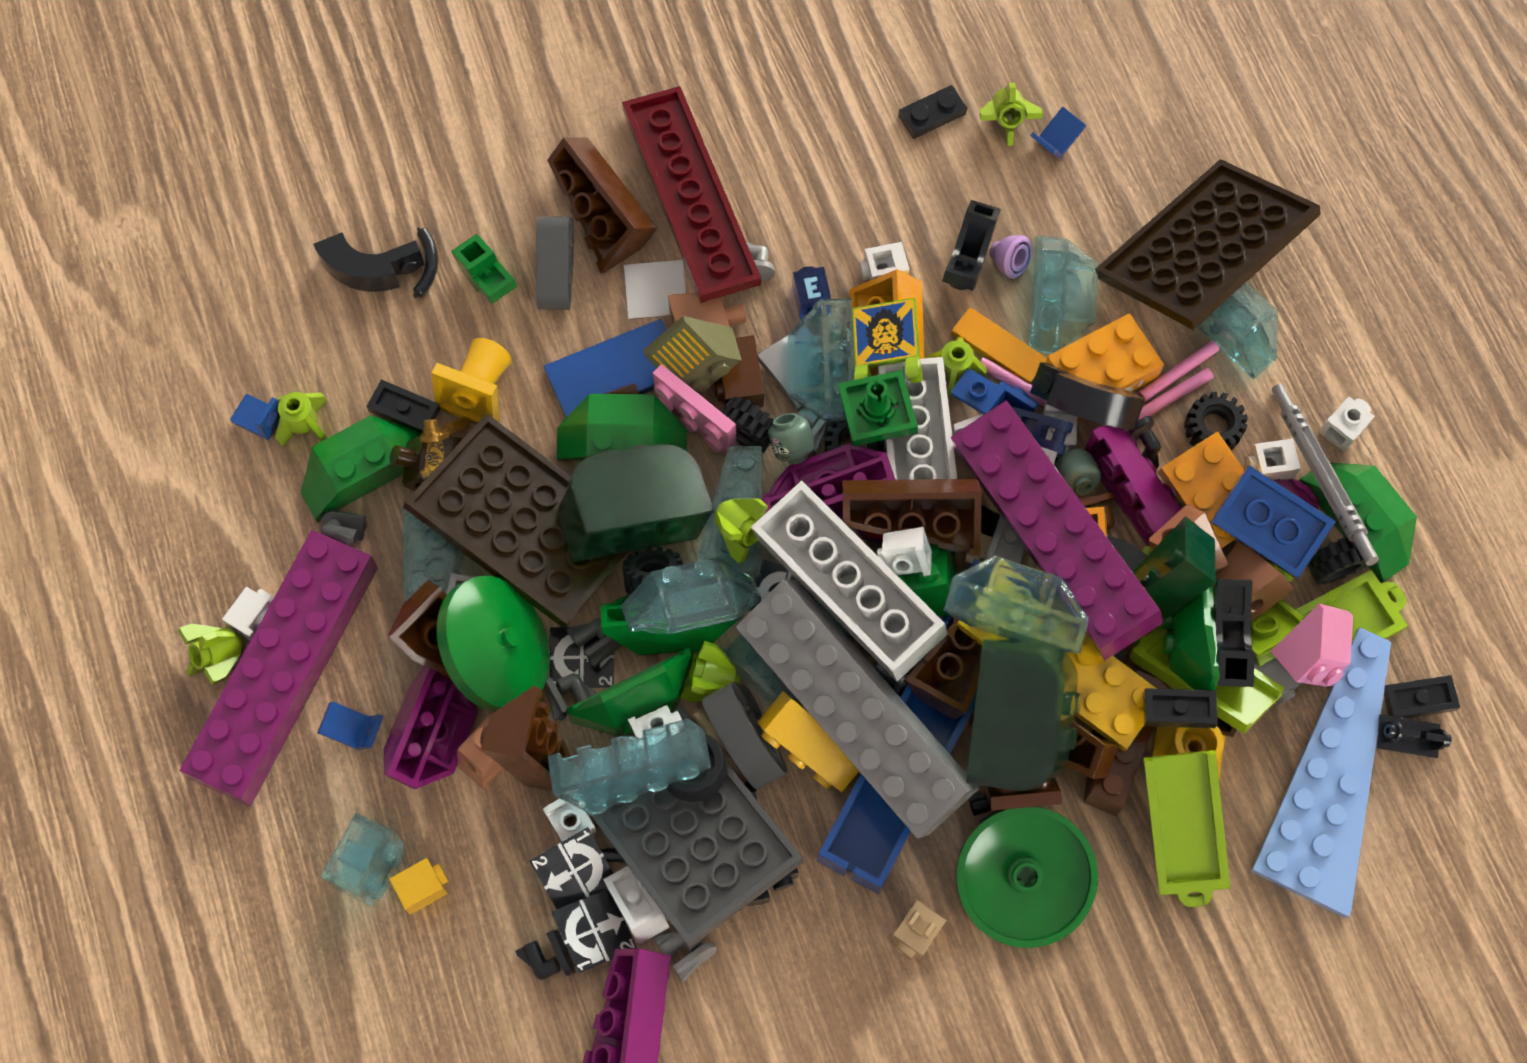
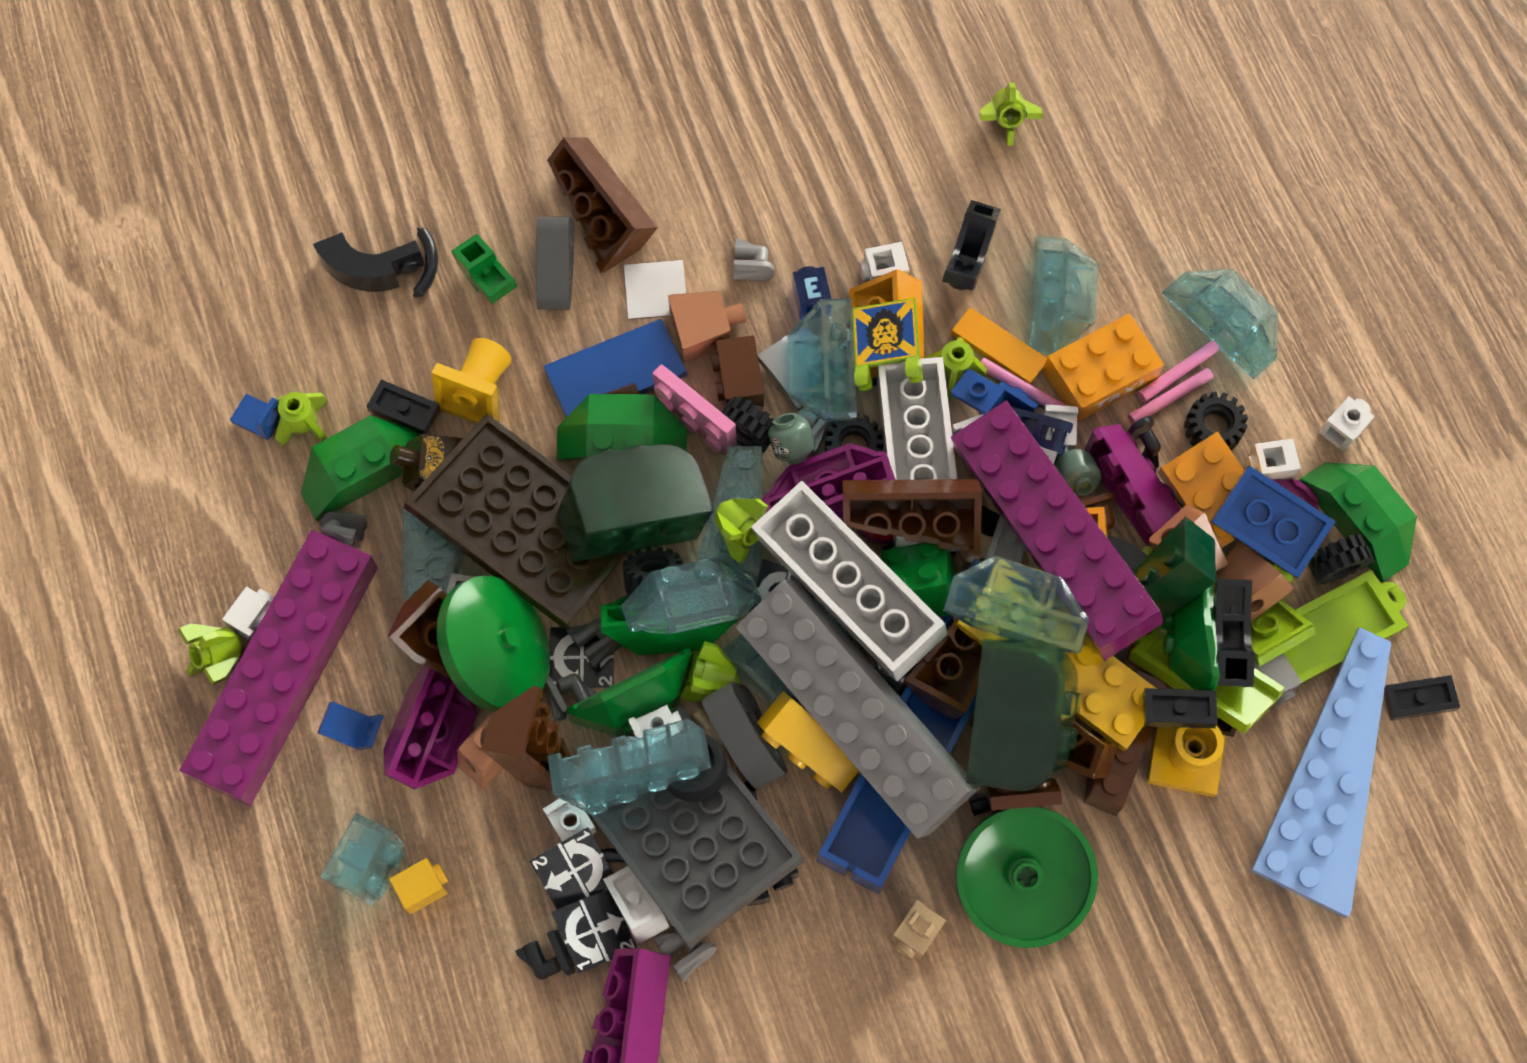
pearl gold piece [420,417,470,442] -> none
dark red plate [622,86,761,303] -> none
olive slope [643,316,742,393] -> none
green plate [838,370,918,447] -> none
white brick [877,527,932,576] -> none
black plate [898,85,967,139] -> none
lavender brick [989,235,1032,279] -> none
blue bracket [1030,107,1087,159] -> none
black arch [1030,362,1145,430] -> none
dark brown plate [1095,159,1321,330] -> none
lime piece [1143,750,1231,907] -> none
light grey axle [1271,384,1379,566] -> none
bright pink slope [1271,604,1353,687] -> none
black hinge [1377,714,1452,758] -> none

